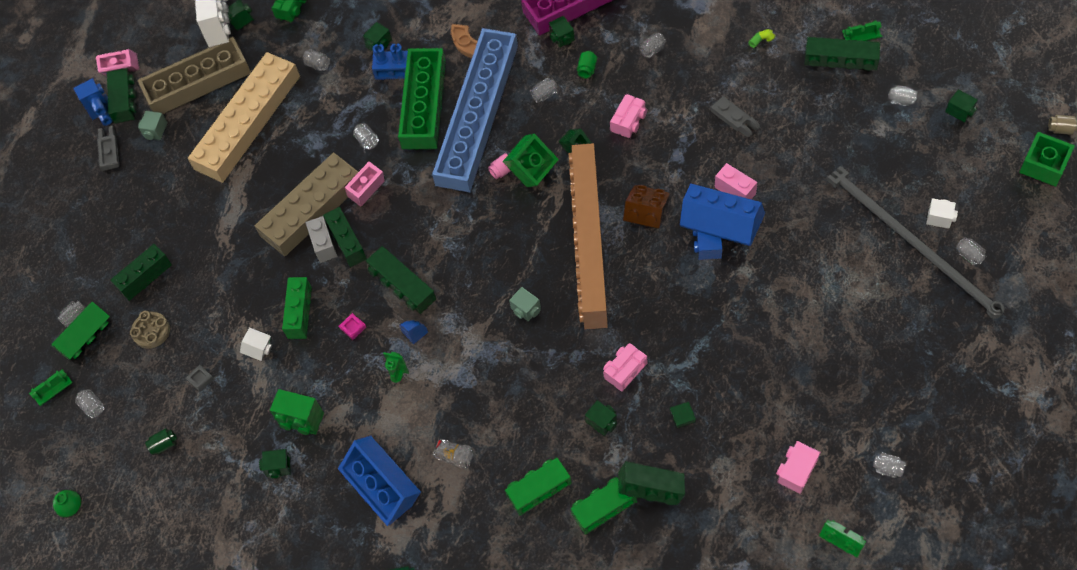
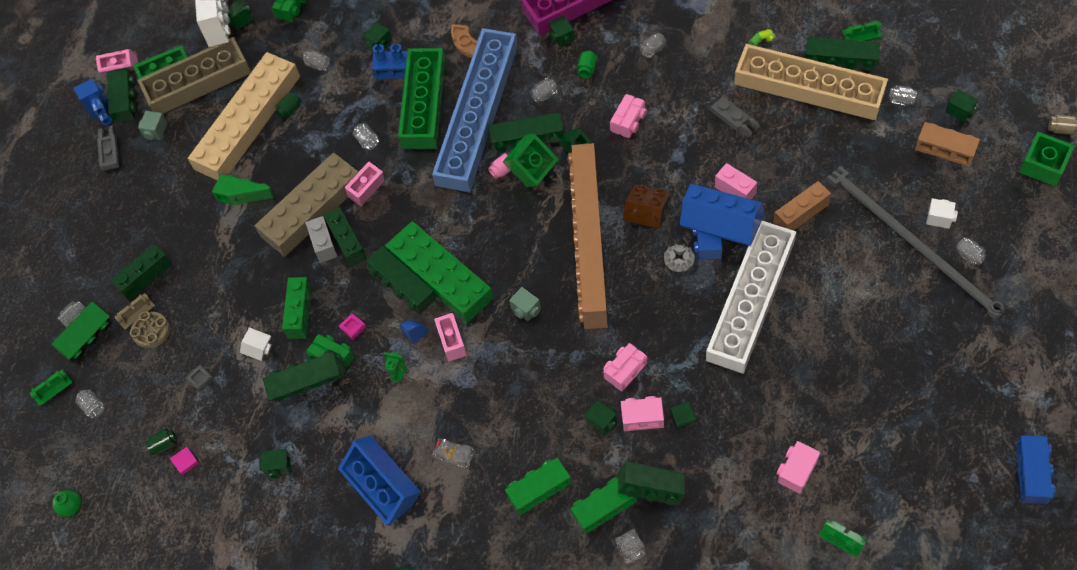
green brick [270,389,324,435] -> none
clear brick [873,452,906,478] -> none
none -> dark tan hinge [114,293,155,330]
none -> green brick [133,45,187,79]
none -> dark pink tile [170,446,199,475]
none -> green slope [212,174,274,205]
none -> dark green brick [262,350,347,402]
none -> dark green brick [275,92,301,118]
none -> green brick [306,334,354,371]
none -> green brick [385,221,493,324]
none -> bright pink brick [434,313,467,362]
none -> dark green brick [488,113,564,153]
none -> clear brick [615,529,645,564]
none -> bright pink brick [621,396,664,431]
none -> light grey gear [664,243,694,272]
none -> white brick [706,221,796,374]
none -> tan brick [734,44,888,121]
none -> medium nougat brick [773,181,831,231]
none -> medium nougat brick [915,122,980,167]
none -> blue brick [1016,435,1056,504]

